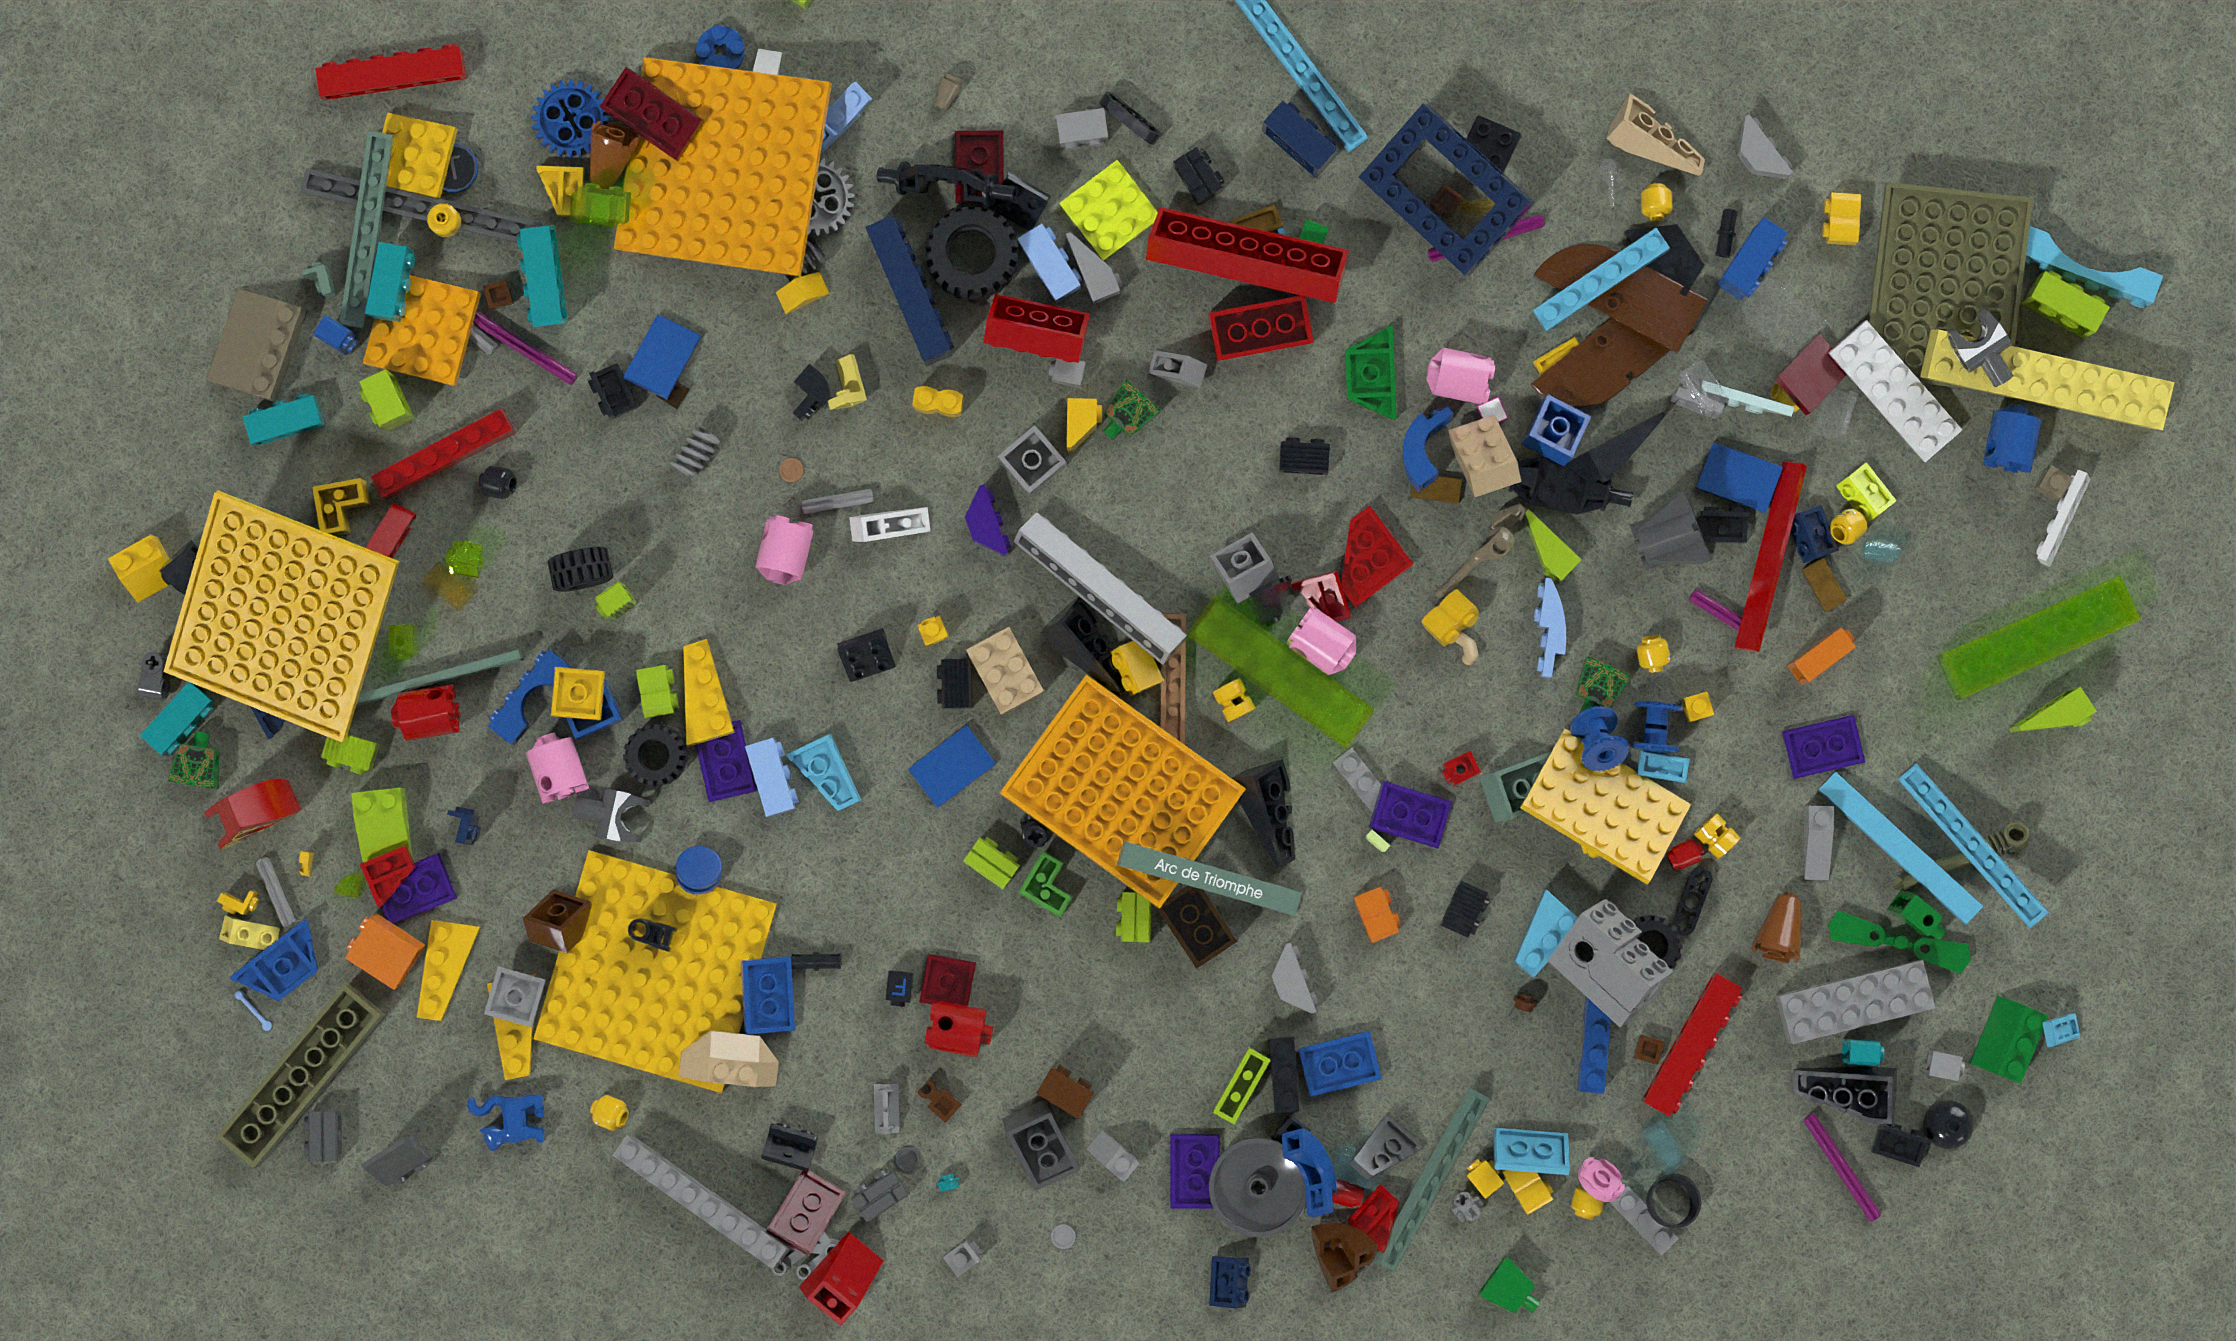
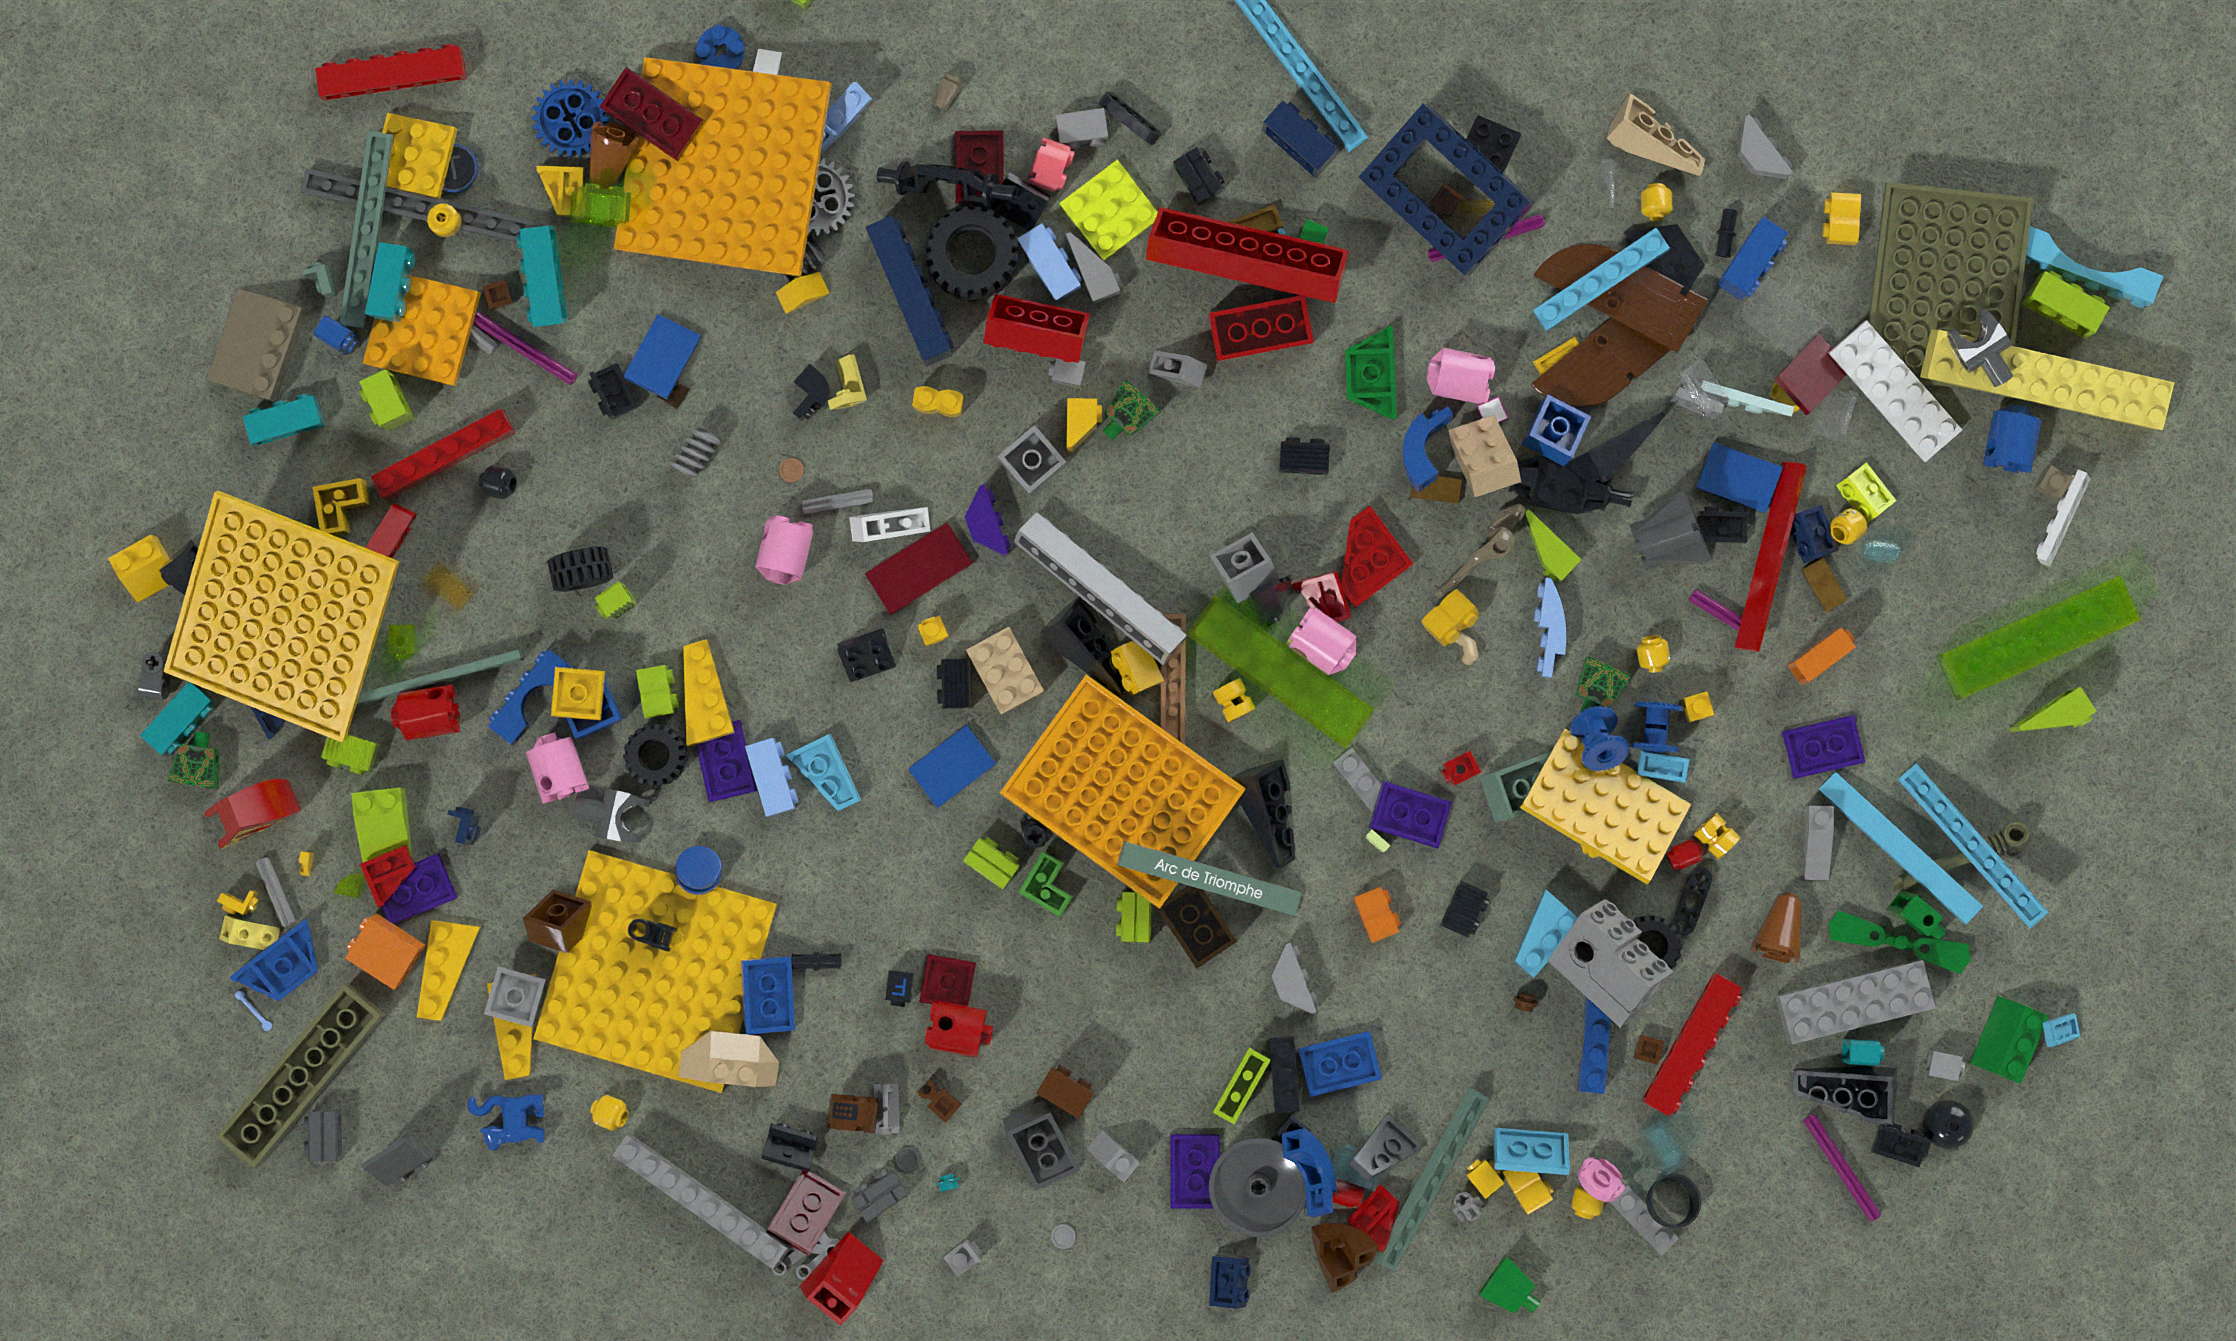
clear neon green brick [445,540,484,578] -> none
none -> reddish brown brick [826,1093,879,1133]
none -> dark red tile [865,522,973,615]
none -> coral brick [1027,137,1074,193]

